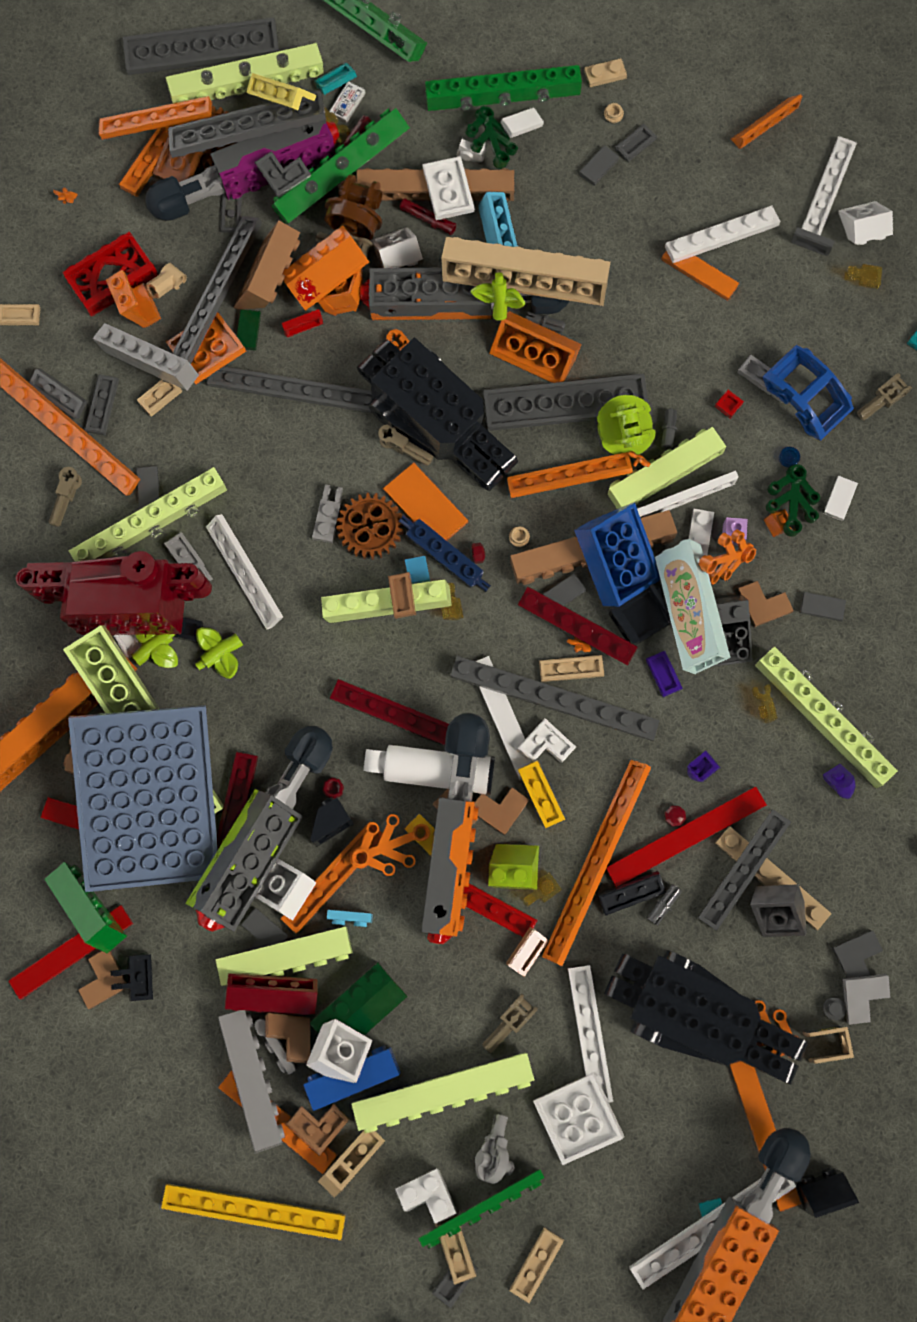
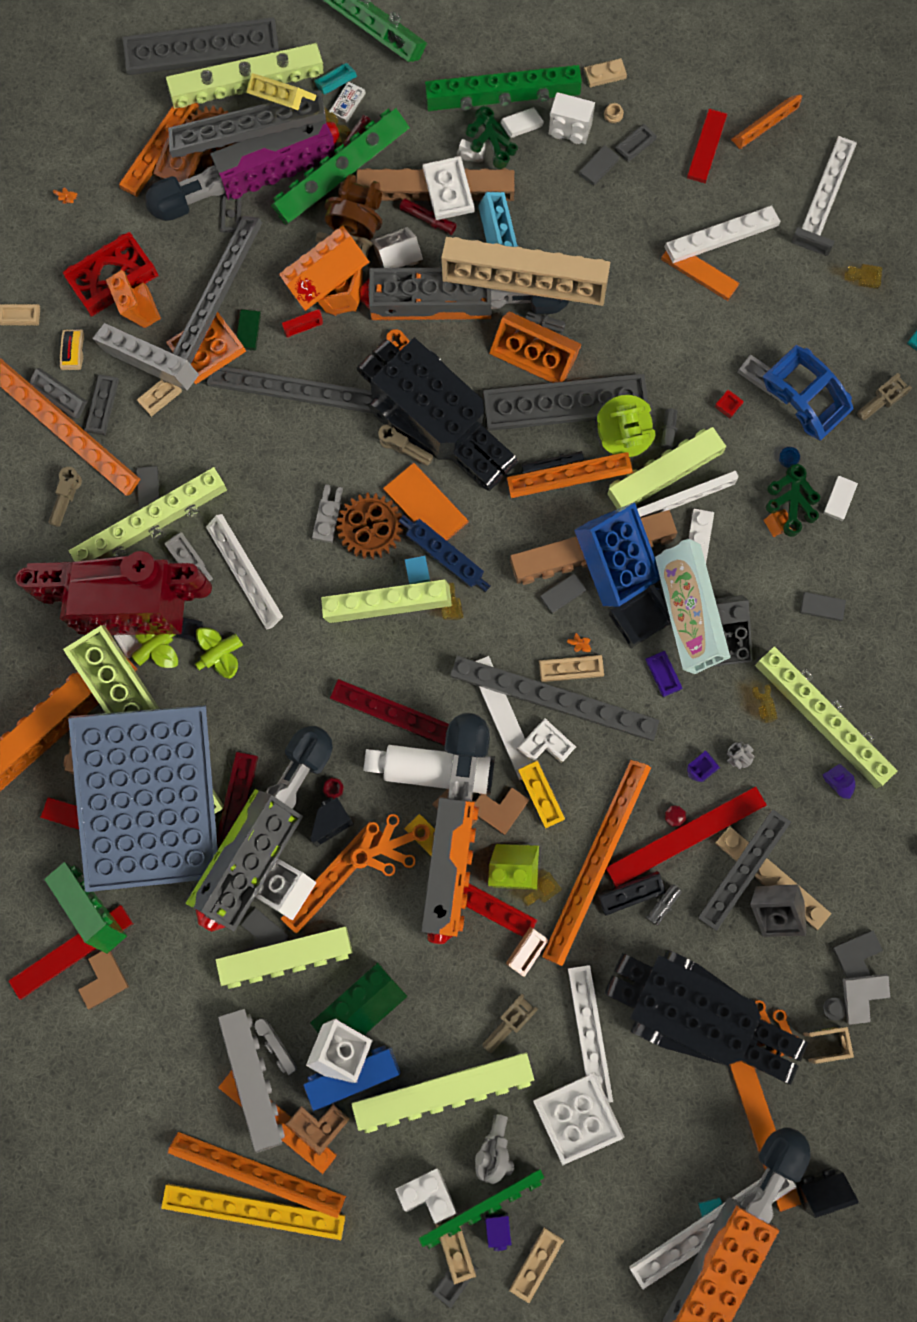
orange plate [99,96,212,140] -> none
black hinge [111,954,153,1002] -> none
tan piece [146,263,187,299] -> none
dark red brick [225,973,318,1015] -> none
medium nougat slope [233,220,300,310] -> none
dark grey tile [255,151,311,198] -> none
medium nougat tile [265,1013,310,1063] -> none
tan slope [318,1131,385,1198] -> none
medium azure plate [327,910,373,927] -> none
medium nougat tile [388,572,416,619] -> none
lime plant [470,272,526,320] -> none
dark red tile [472,542,485,564] -> none
tan plate [509,527,530,547] -> none
dark red plate [518,586,638,666] -> none
orange plant [628,451,651,467] -> none
orange plant [699,529,756,584] -> none
lavender brick [722,517,748,545] -> none
medium nougat tile [738,581,794,627] -> none
white slope [838,201,893,245] -> none
none -> slope [60,330,84,370]
none -> orange tile [168,1132,346,1219]
none -> dark purple brick [485,1213,511,1251]
none -> black pin [522,451,584,474]
none -> white brick [549,93,595,144]
none -> red tile [687,109,727,184]
none -> light grey gear [727,741,755,769]

